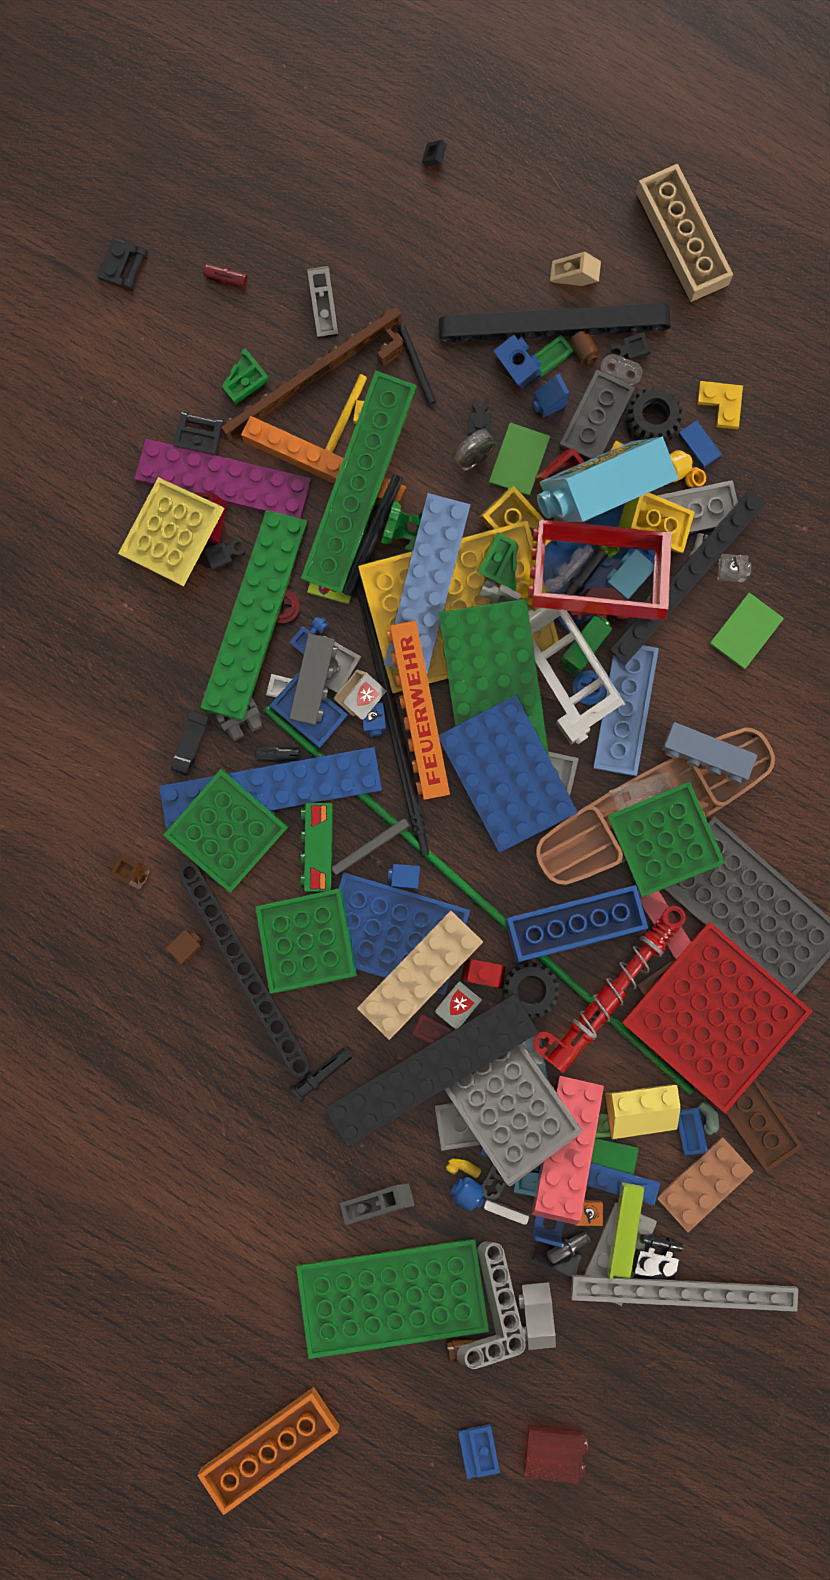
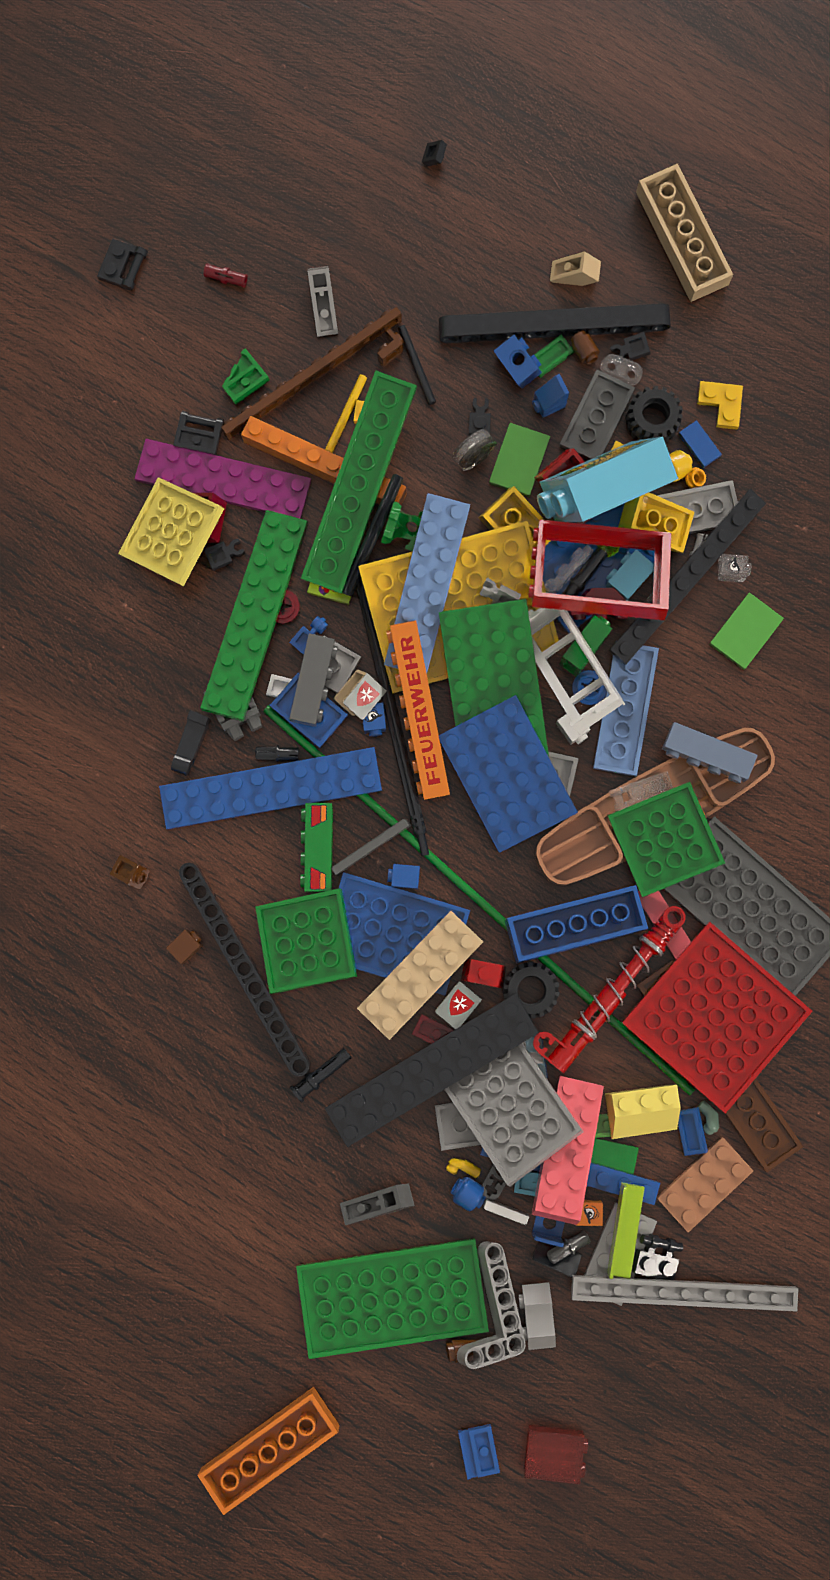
green plate [163,769,288,893] -> none
green wing [477,532,517,591] -> none

